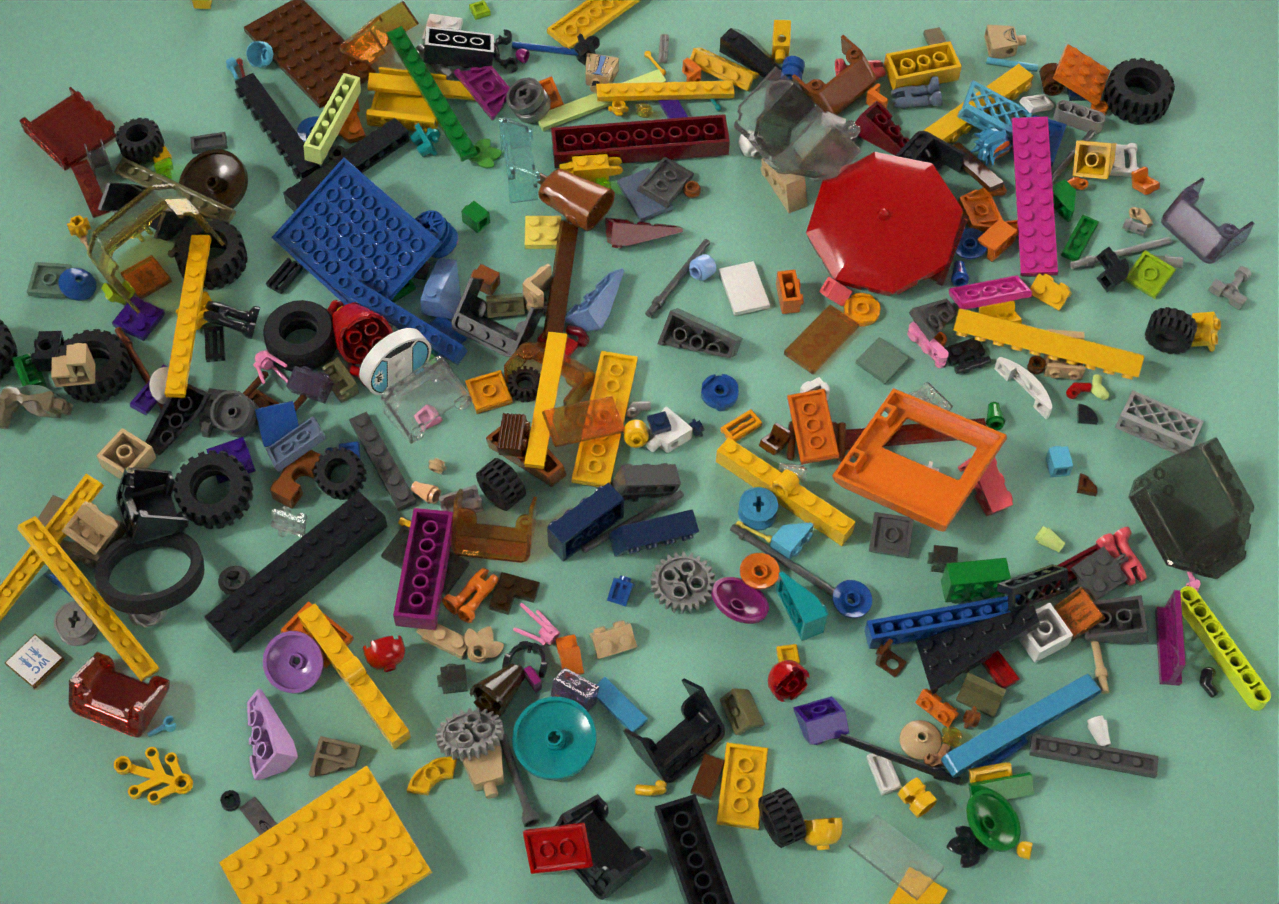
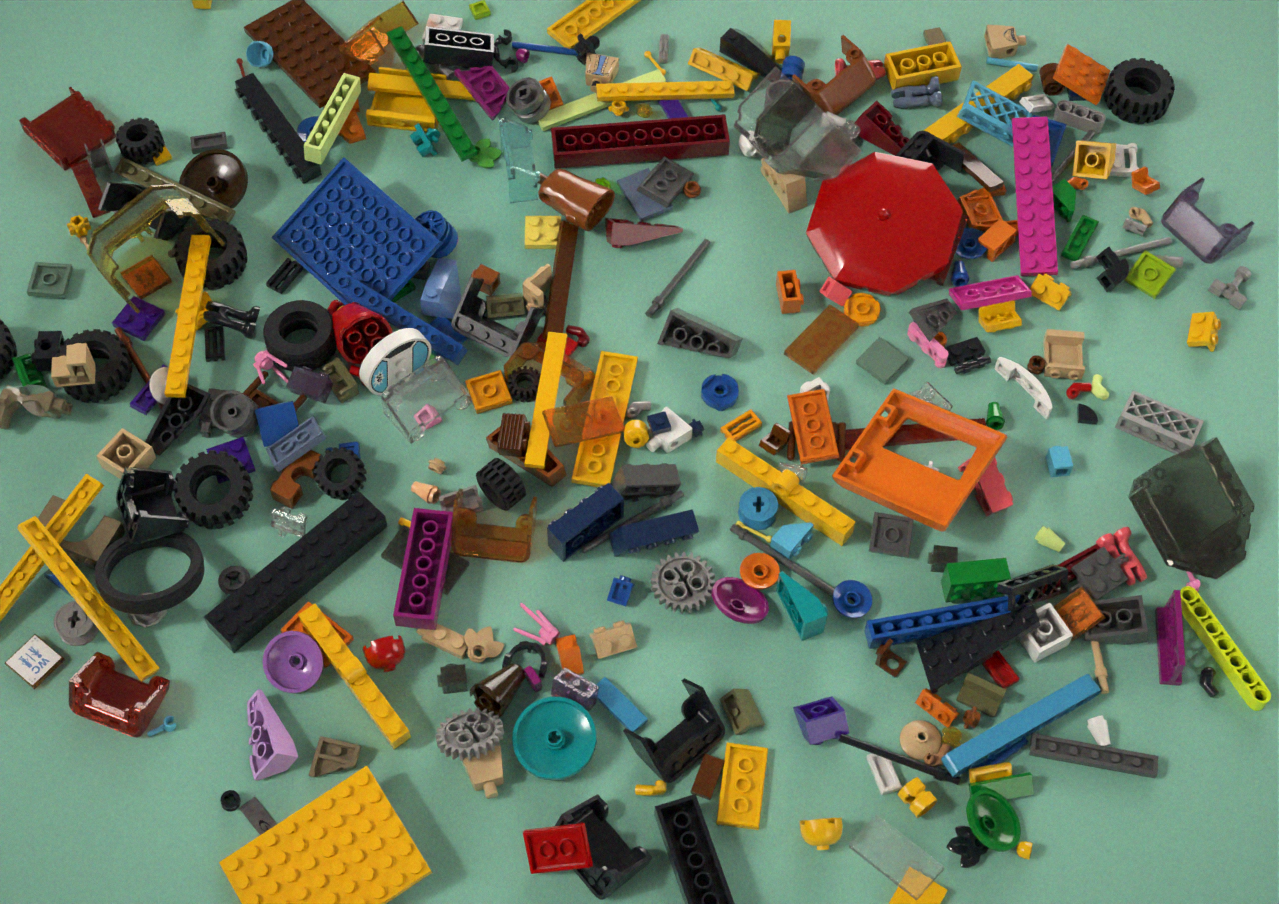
blue dish [58,268,96,301] -> none
tan bracket [62,501,118,555] -> none
lime bracket [101,280,135,305] -> none
yellow plant [114,747,193,805] -> none
clear neon green tile [153,157,174,179] -> none
medium azure hand [226,57,239,80] -> none
black hinge [283,118,410,212] -> none
dark grey plate [349,411,416,511] -> none
yellow tile [407,756,457,796] -> none
orange piece [442,568,499,623] -> none
green brick [461,201,490,233] -> none
dark brown plate [489,572,540,615] -> none
dark grey piece [499,734,540,827] -> none
yellow hinge [559,154,623,182] -> none
medium blue wedge [565,268,624,332] -> none
orange bracket [682,57,702,82] -> none
light blue head [689,254,716,281] -> none
white tile [719,261,770,316] -> none
black tyre [758,788,806,848] -> none
red cylinder [767,660,810,702] -> none
yellow tile [776,644,800,664] -> none
orange bracket [866,83,888,109] -> none
yellow brick [953,308,1145,380] -> none
dark azure hair [970,128,1011,167] -> none
reddish brown tile [1077,473,1097,497] -> none
orange tile [1090,100,1108,115] -> none
black tyre [1145,307,1197,354] -> none

